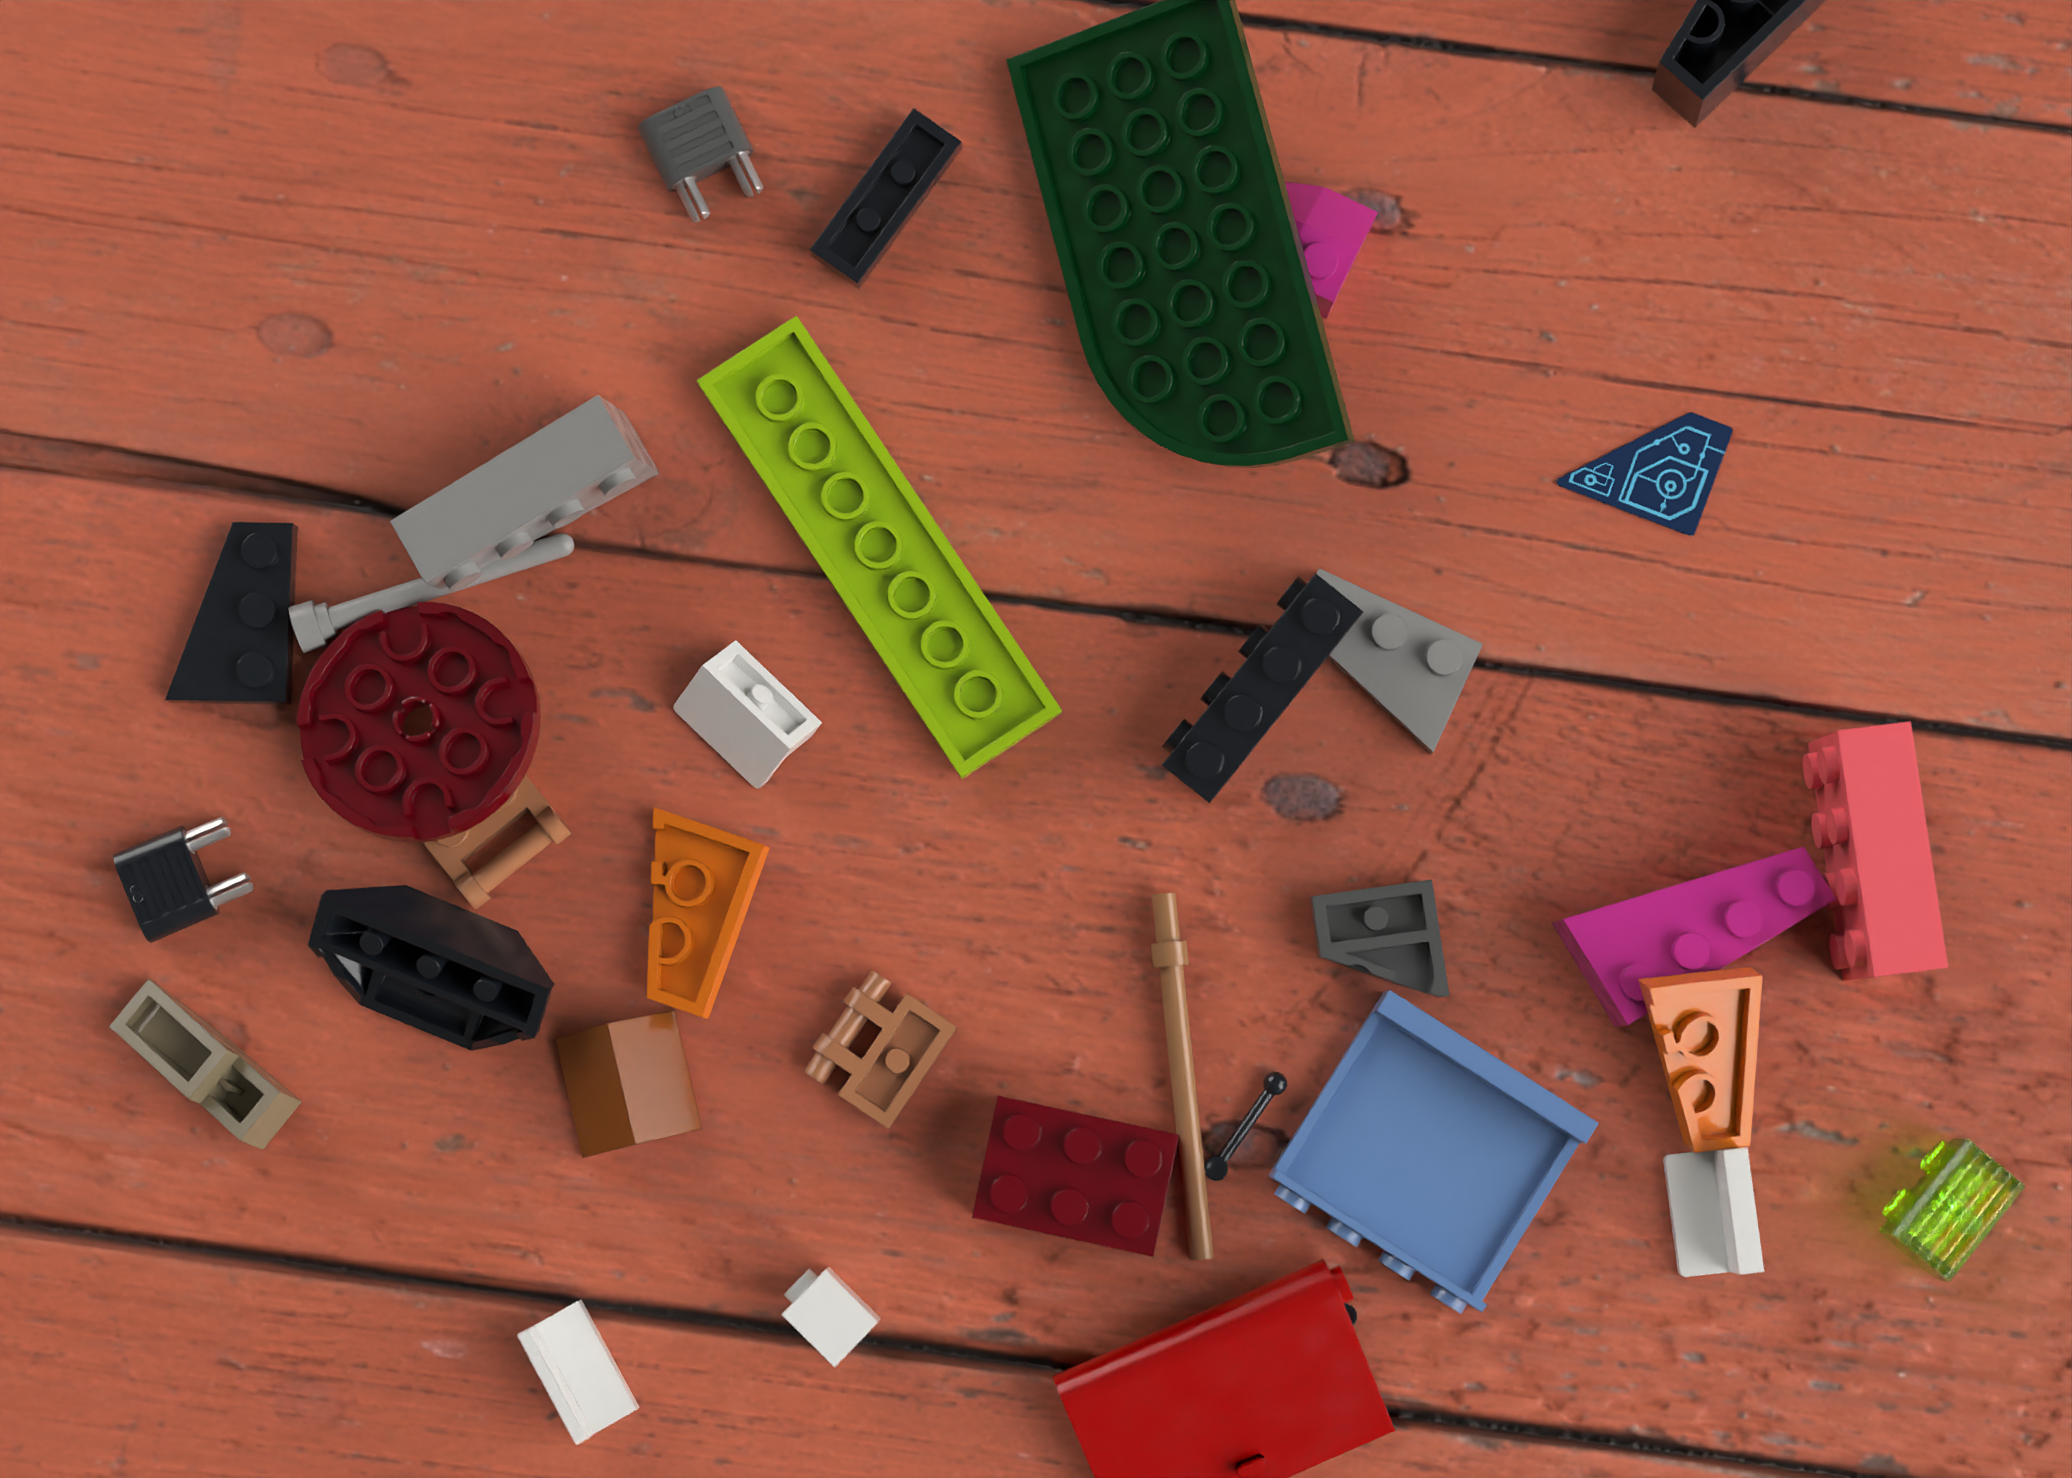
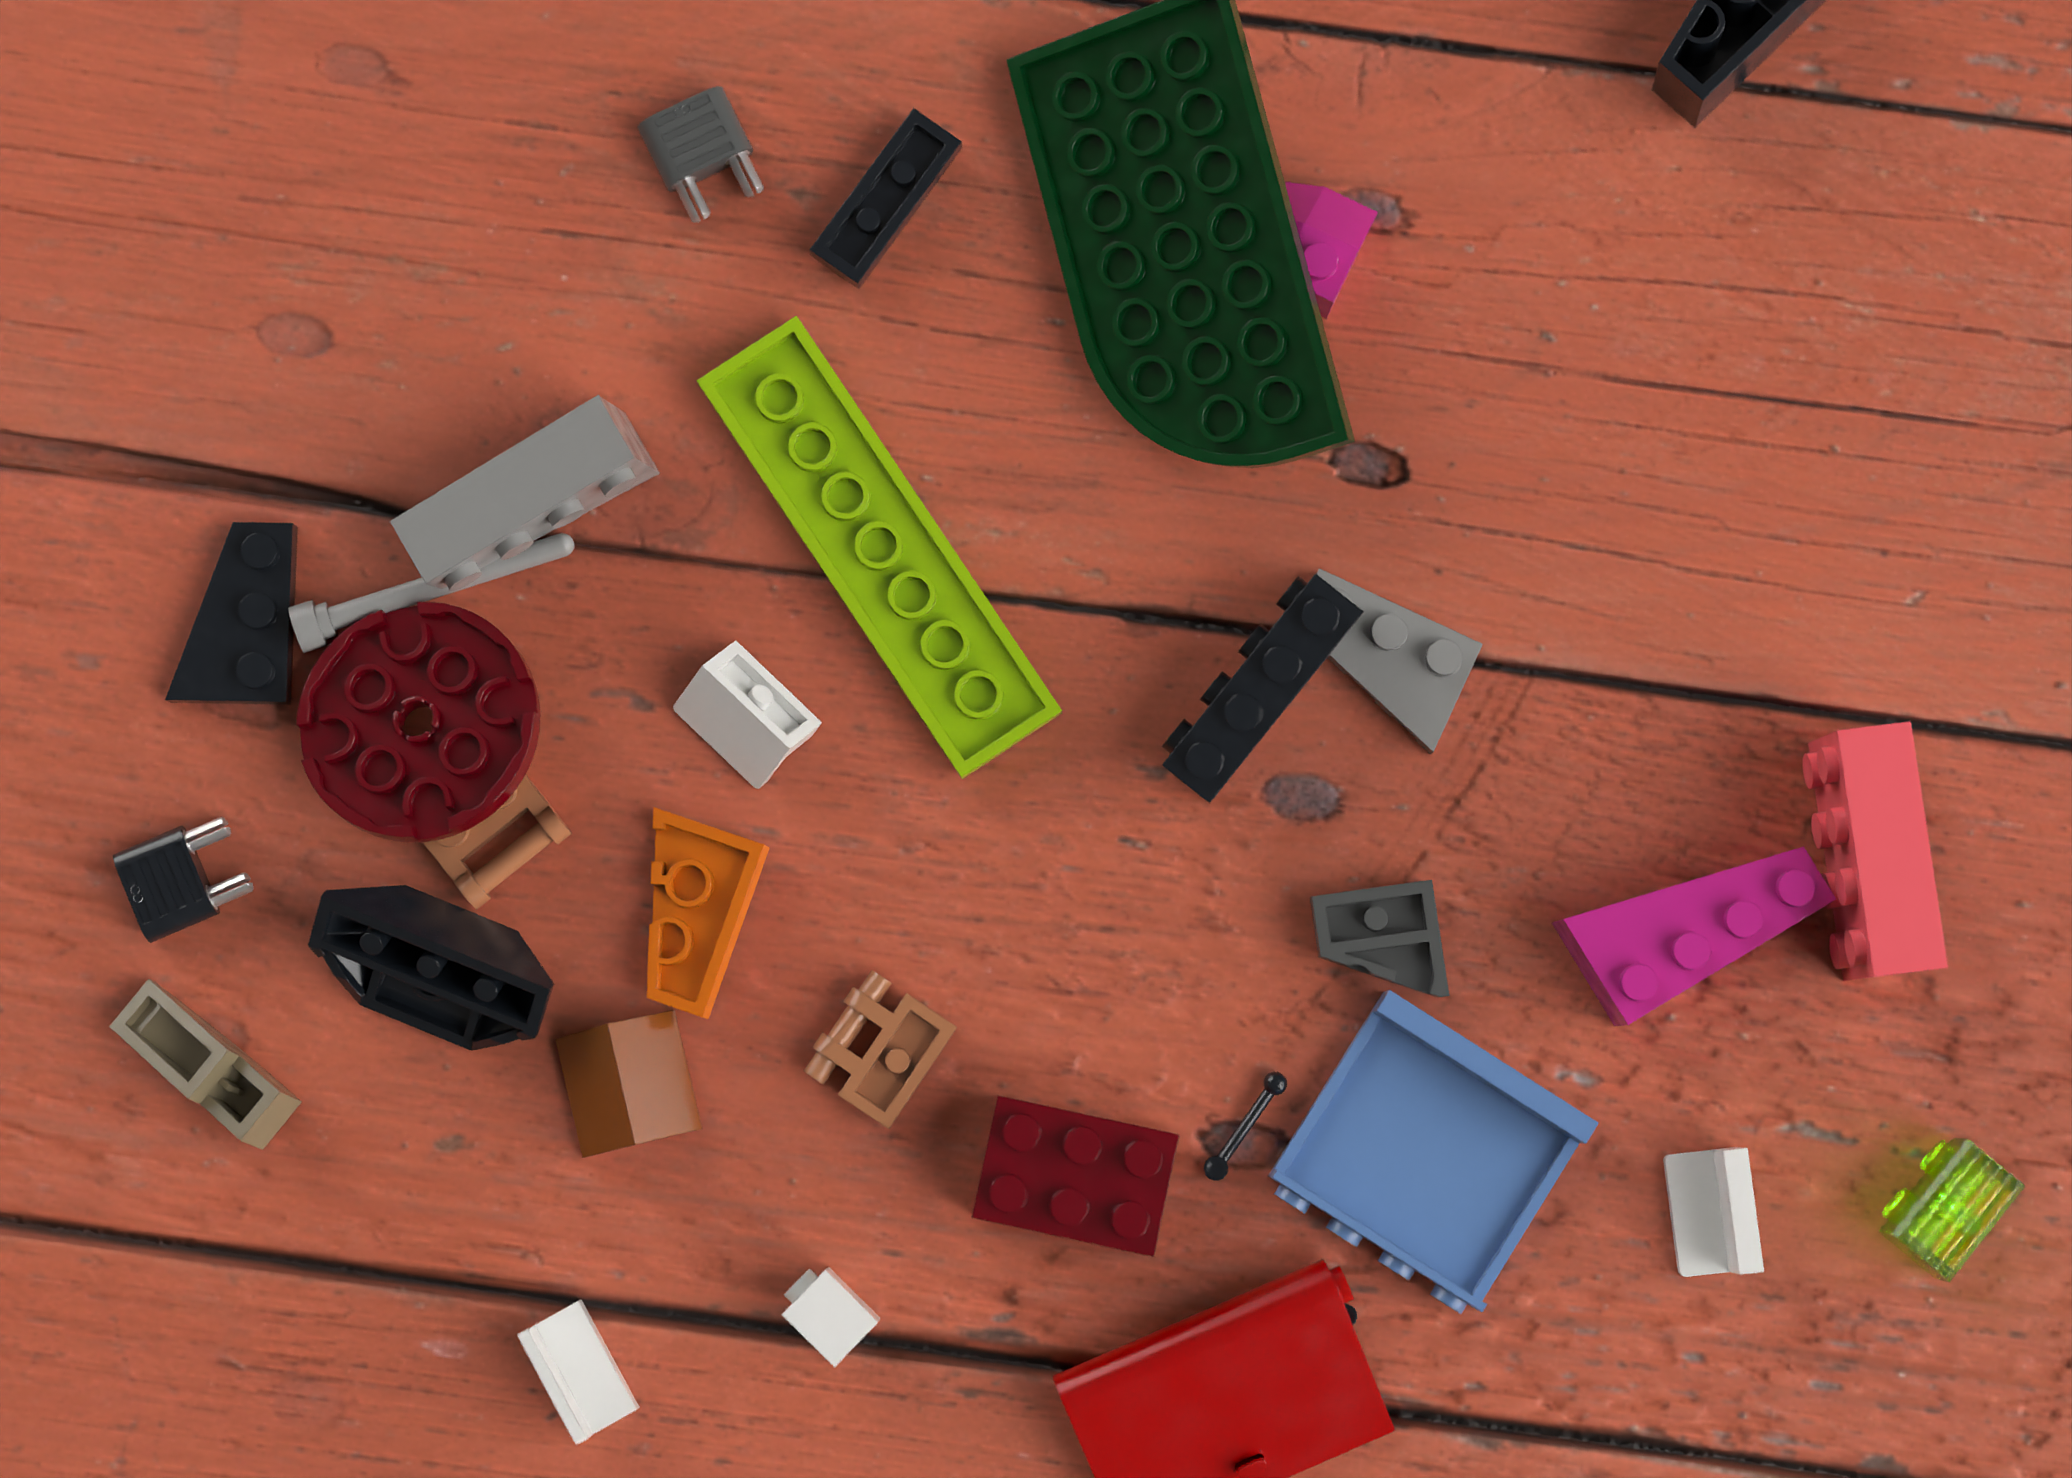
medium nougat bar [1151,893,1214,1260] -> none
dark blue sticker [1557,412,1733,536] -> none
orange wing [1638,967,1762,1153] -> none

